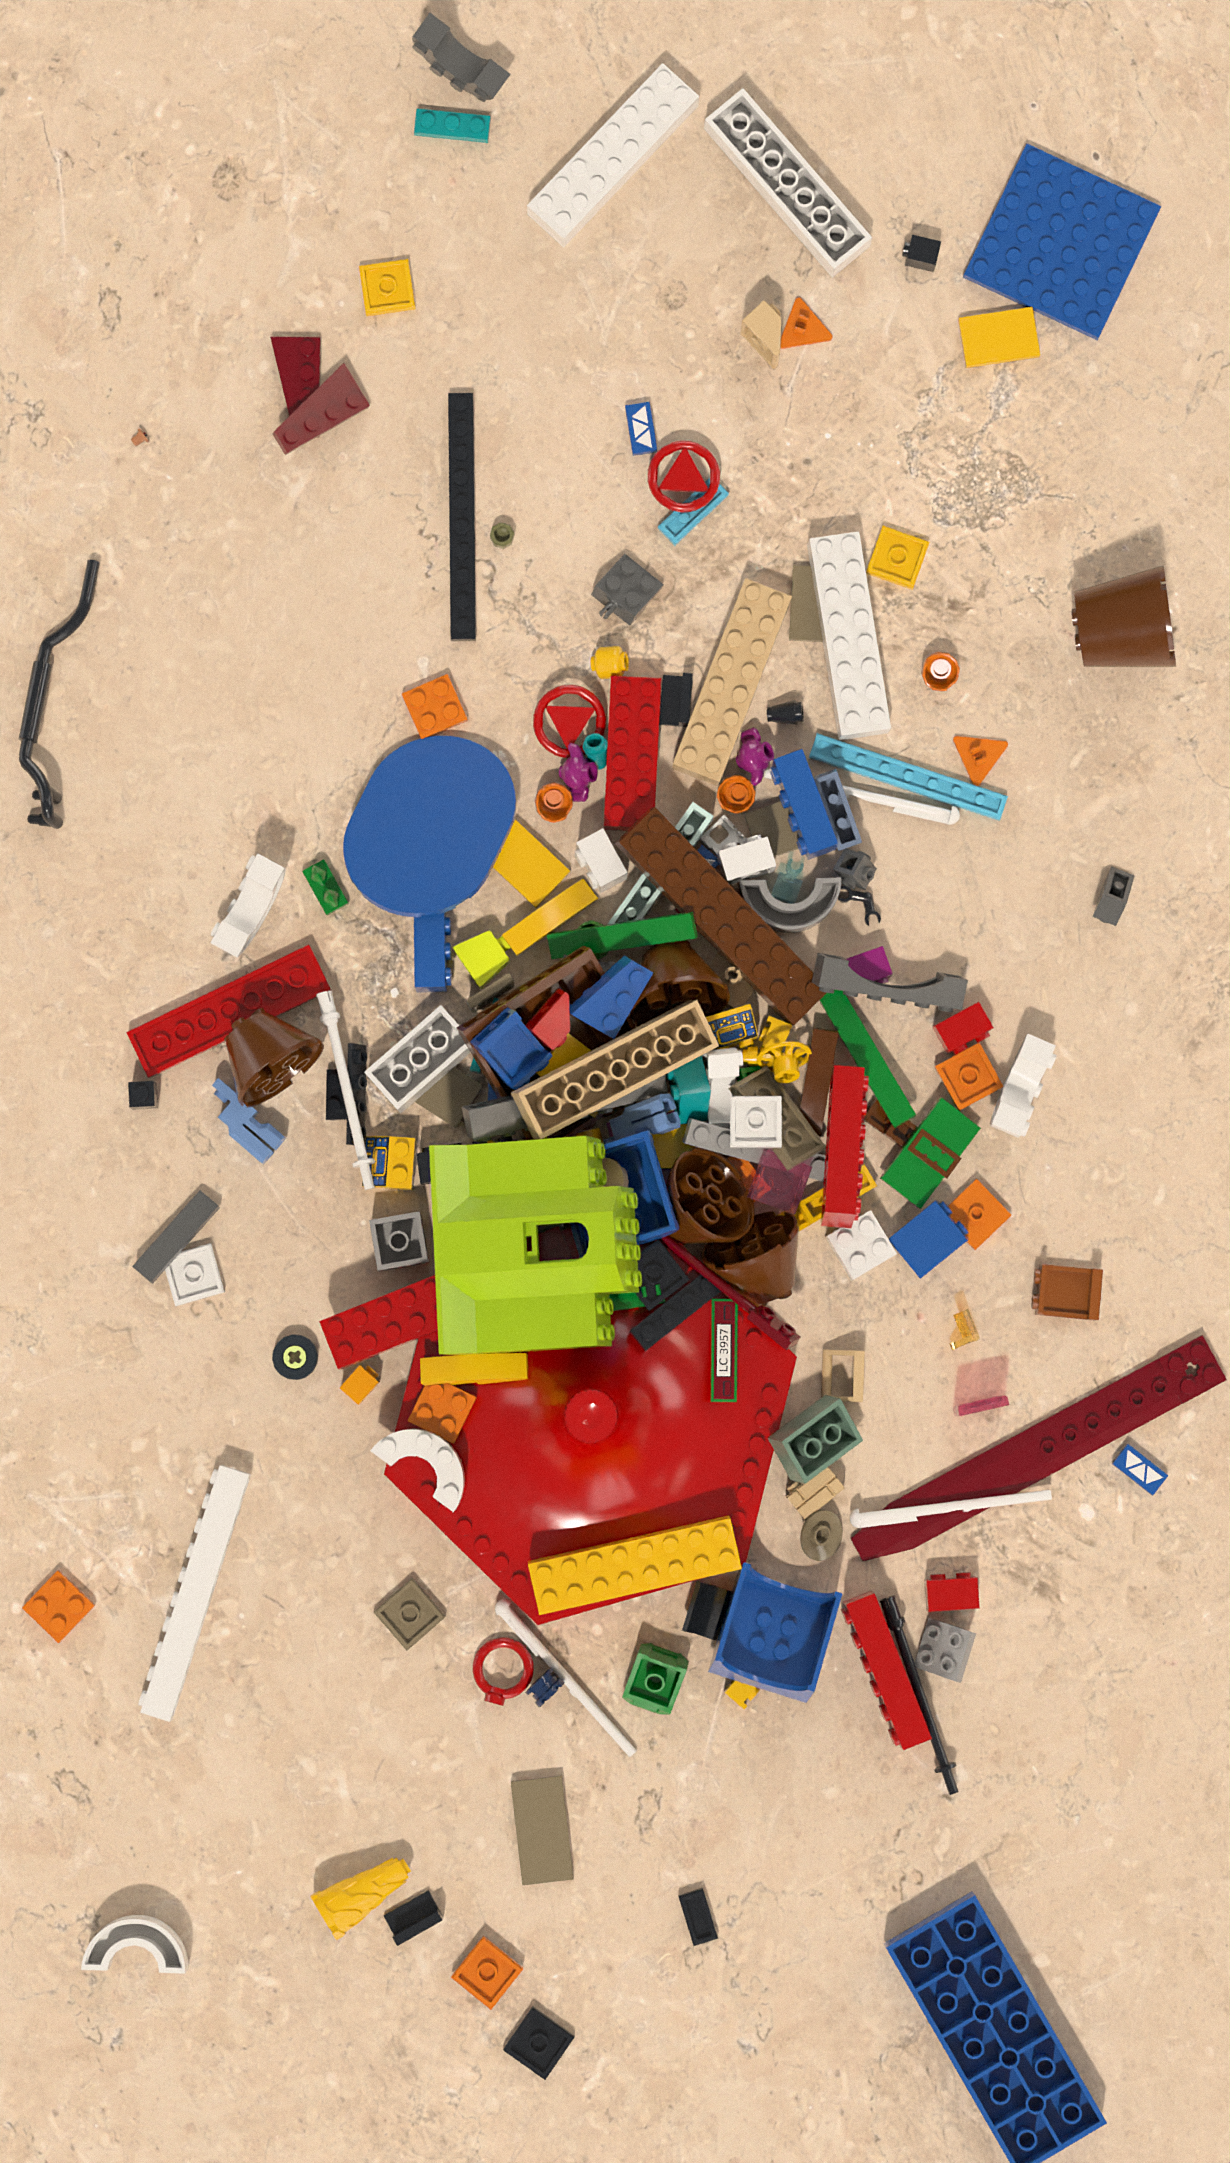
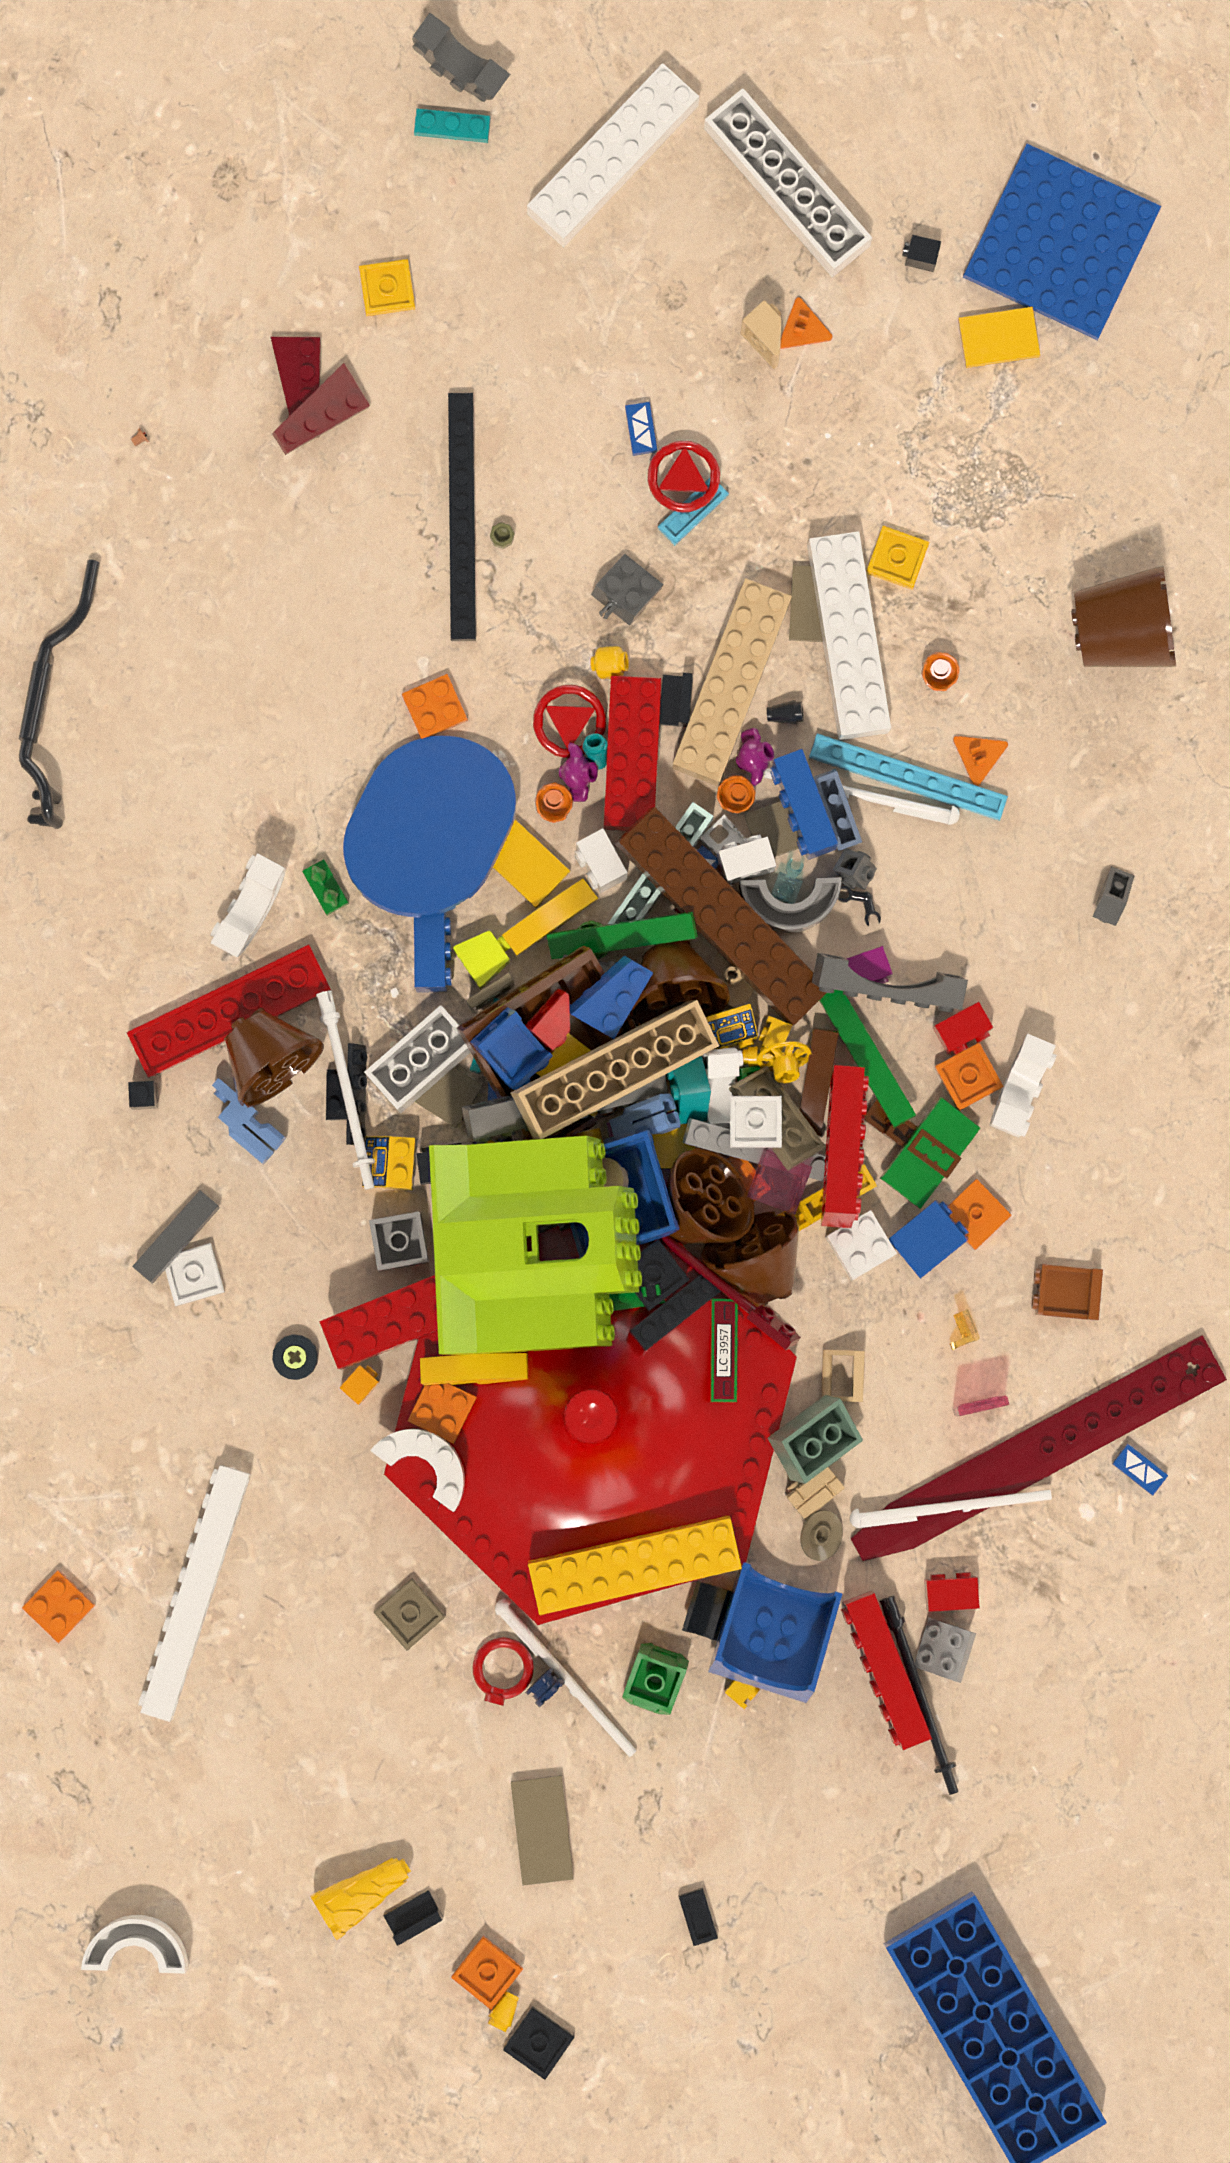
none -> yellow cone [488,1991,519,2032]

